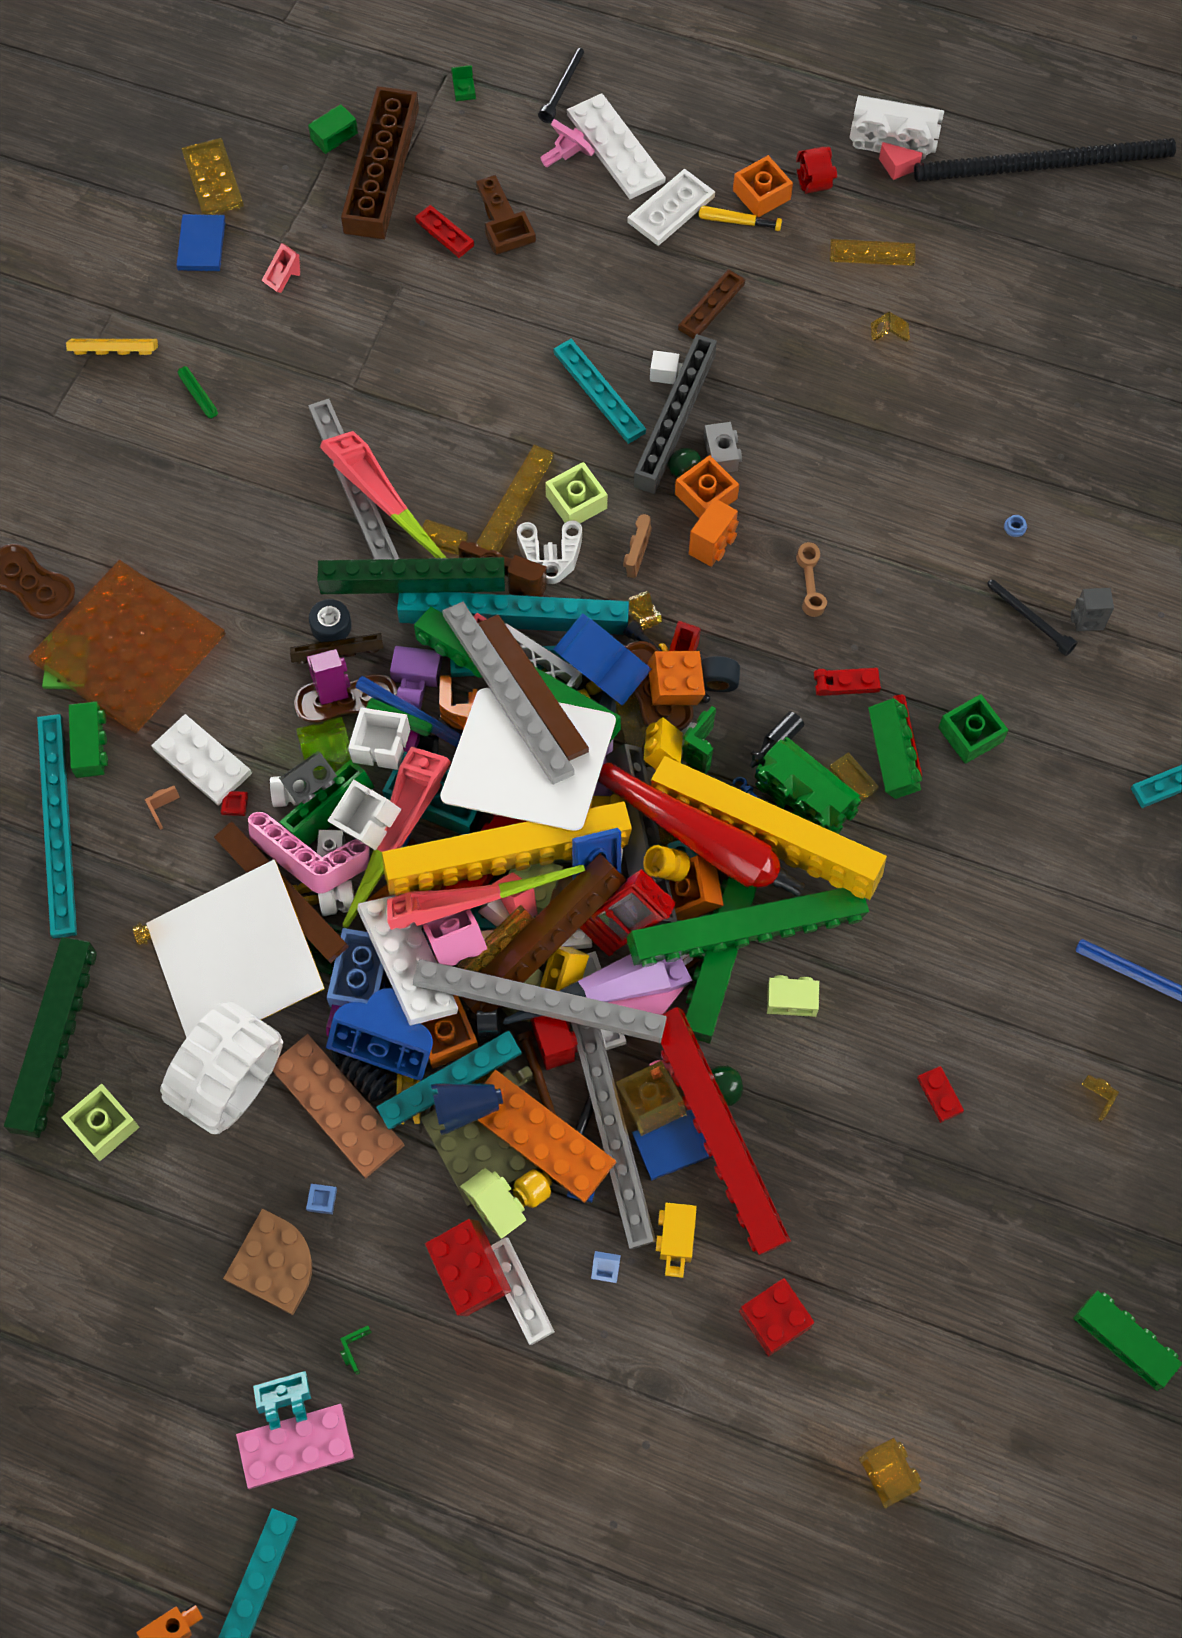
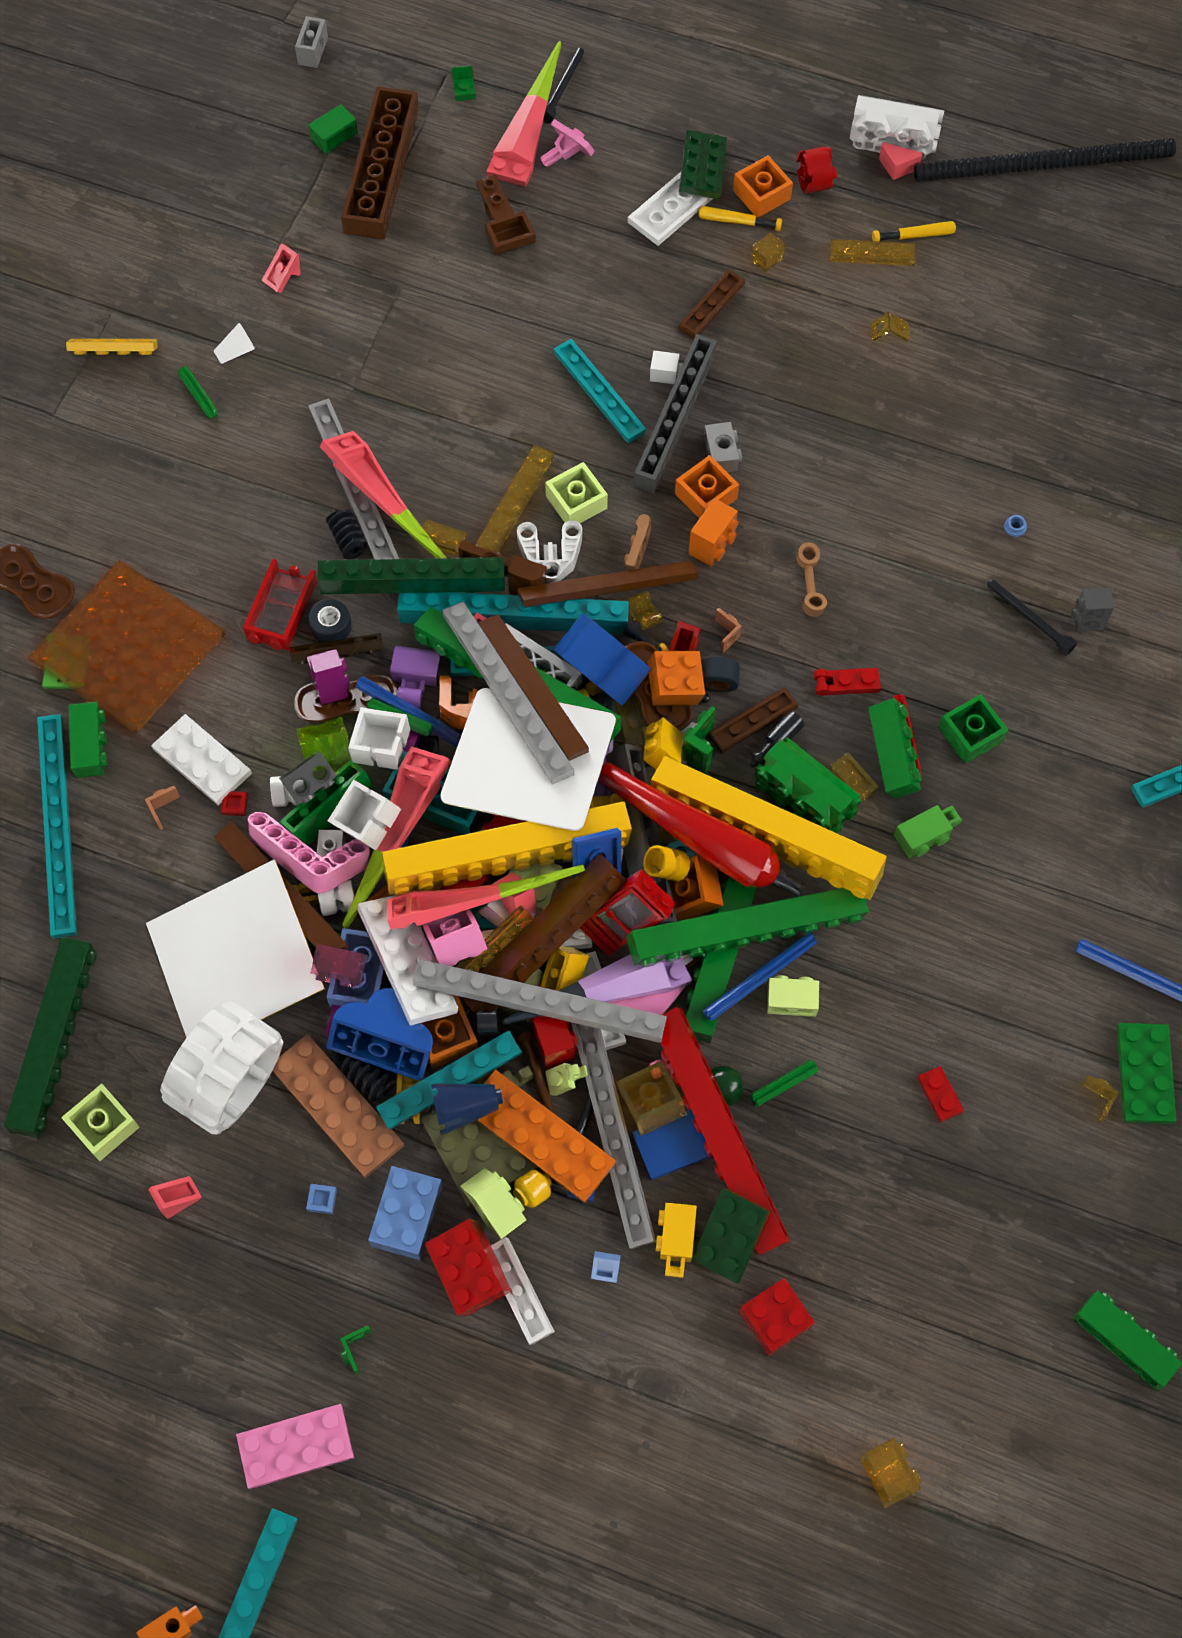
clear yellow plate [132,922,151,945] -> none
blue tile [177,214,225,271] -> none
clear yellow plate [181,138,244,215] -> none
medium nougat plate [223,1209,312,1315] -> none
teal plate [253,1371,311,1430] -> none
red plate [415,205,474,258] -> none
white plate [567,93,666,199] -> none
dark green hair [668,448,702,478] -> none
blue hand [733,777,760,799] -> none
none -> coral slope [148,1176,202,1219]
none -> white sticker [214,323,255,364]
none -> door [243,558,318,651]
none -> light grey brick [295,16,328,68]
none -> clear pink brick [310,944,368,988]
none -> black piece [326,509,368,560]
none -> medium blue brick [368,1166,443,1261]
none -> coral plate [487,41,561,187]
none -> reddish brown tile [517,561,698,607]
none -> yellowish green plate [545,1063,588,1096]
none -> dark green plate [678,130,727,199]
none -> dark green plate [692,1188,771,1283]
none -> blue axle [703,933,817,1021]
none -> reddish brown tile [708,687,799,754]
none -> nougat bracket [715,608,742,653]
none -> green axle [750,1060,818,1107]
none -> clear yellow brick [751,233,785,272]
none -> yellow piece [872,221,956,244]
none -> bright green brick [894,805,962,858]
none -> green plate [1117,1023,1176,1124]

